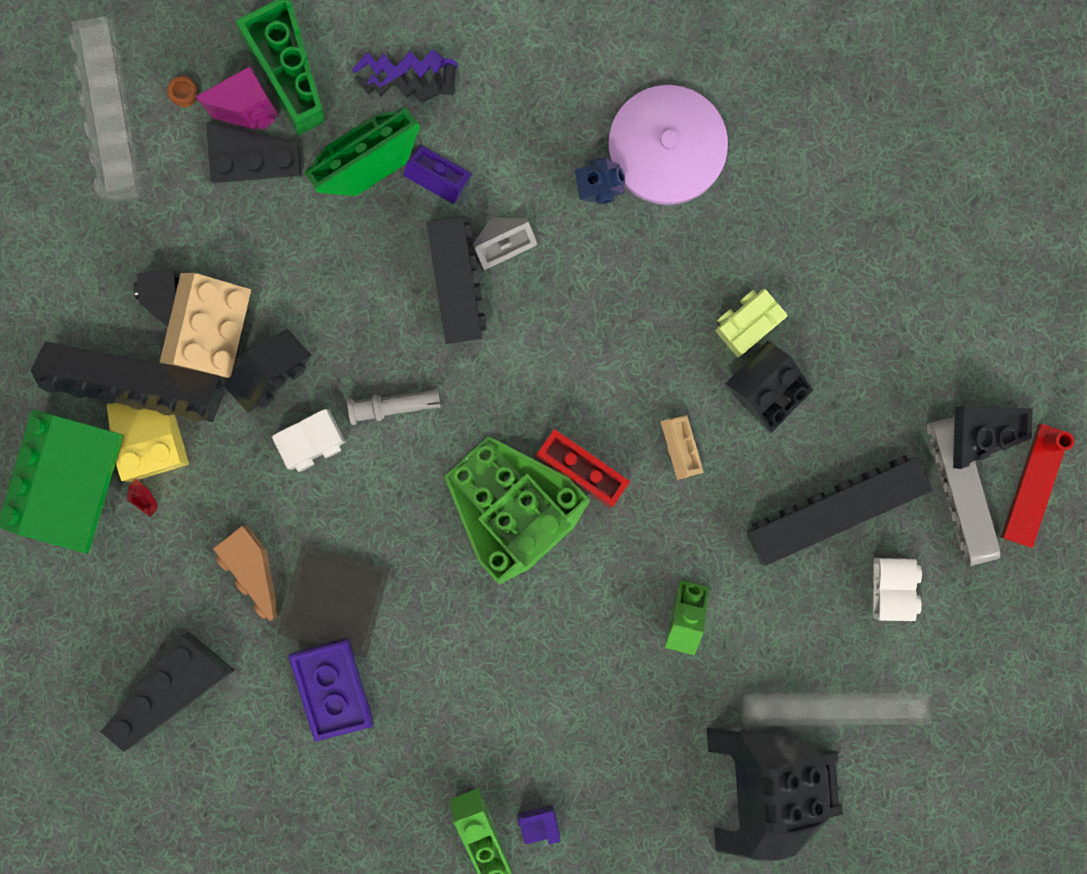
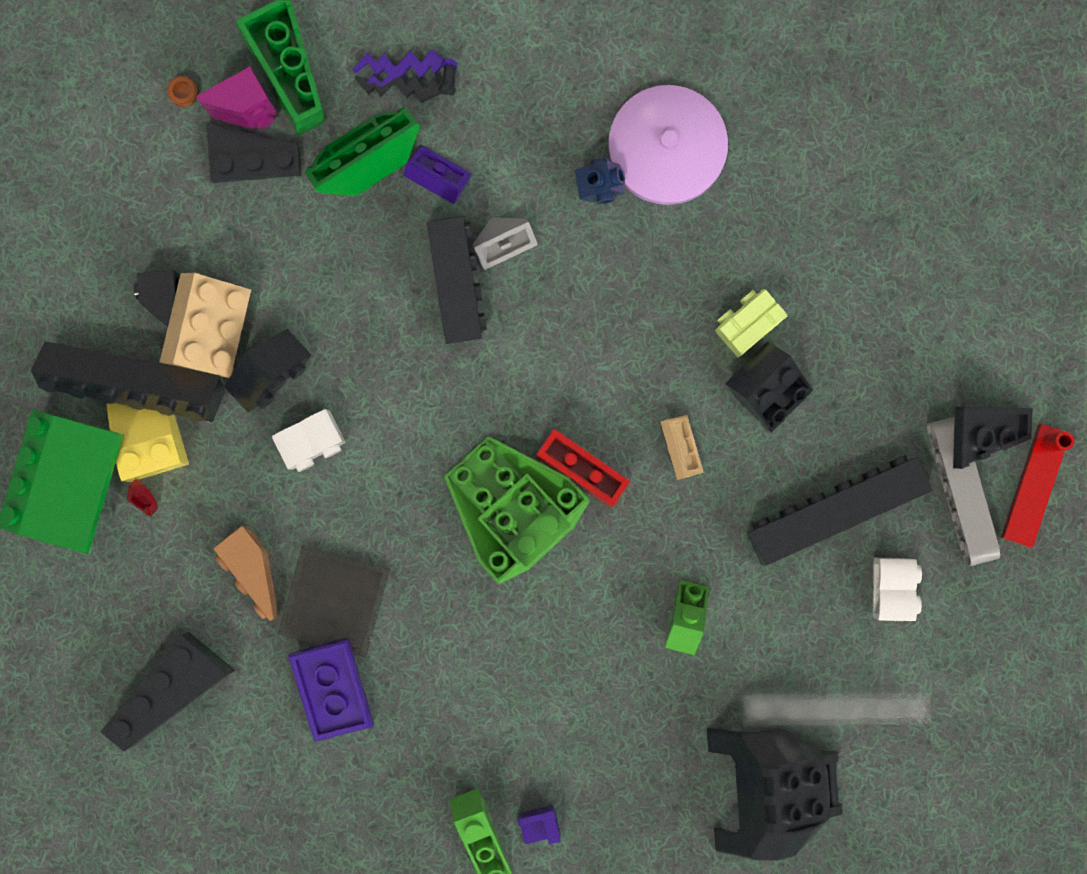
clear brick [69,16,144,204] -> none
light grey pin [347,388,441,425] -> none

